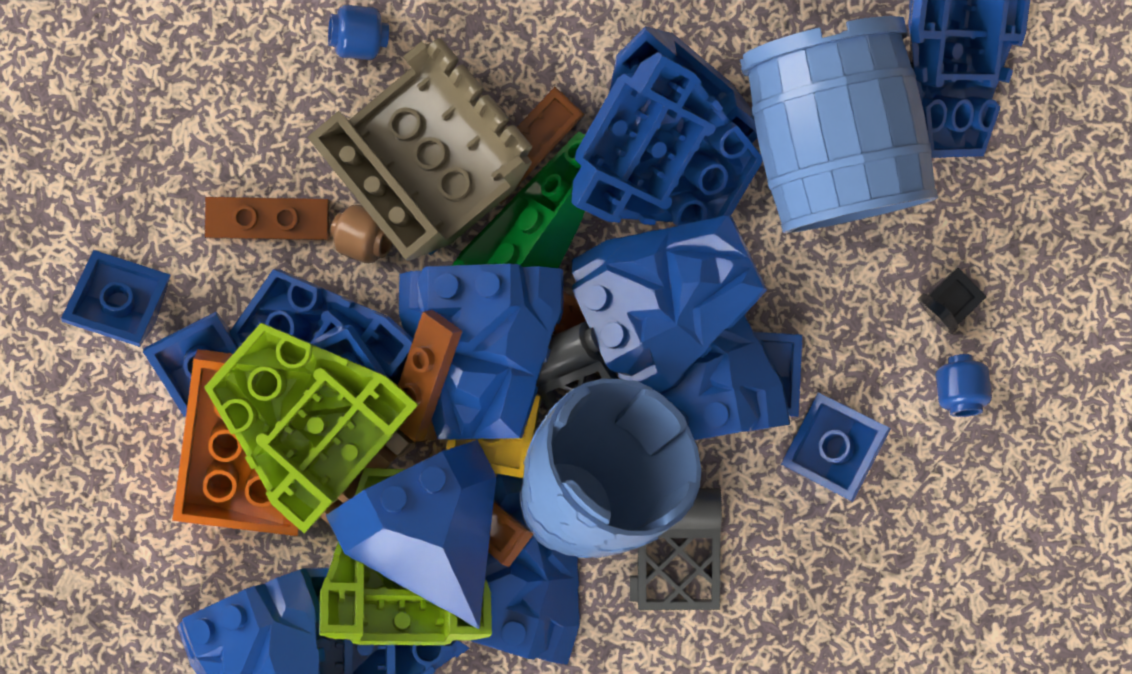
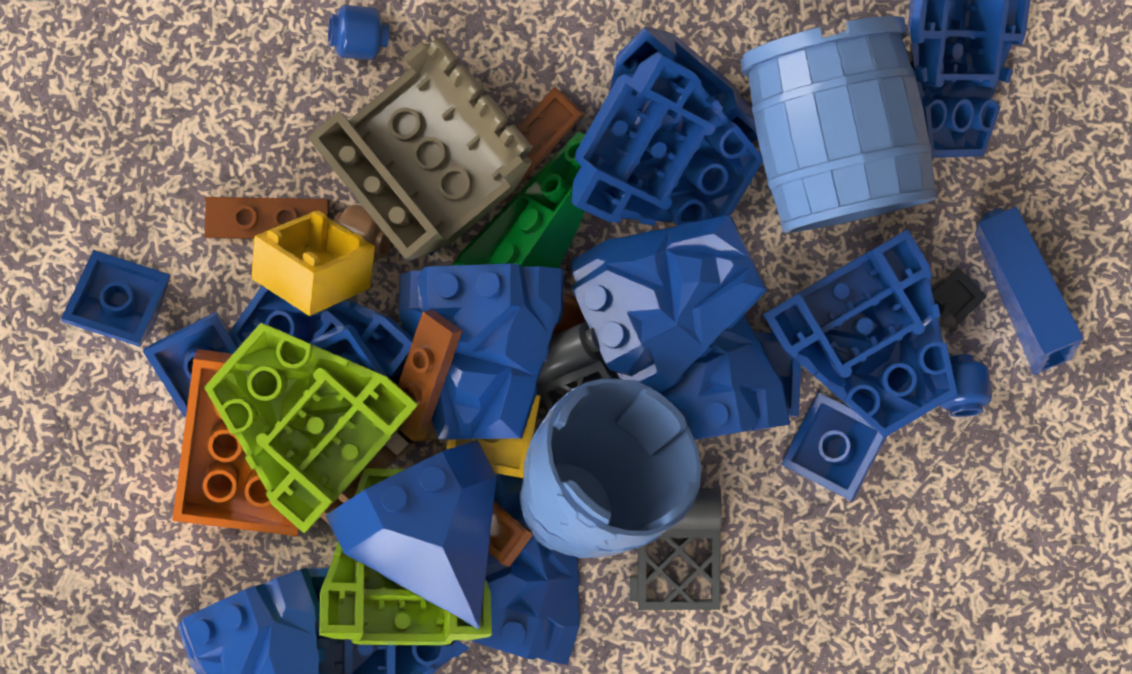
none -> yellow container [251,210,375,316]
none -> blue wedge [763,229,958,437]
none -> blue slope [975,206,1083,375]

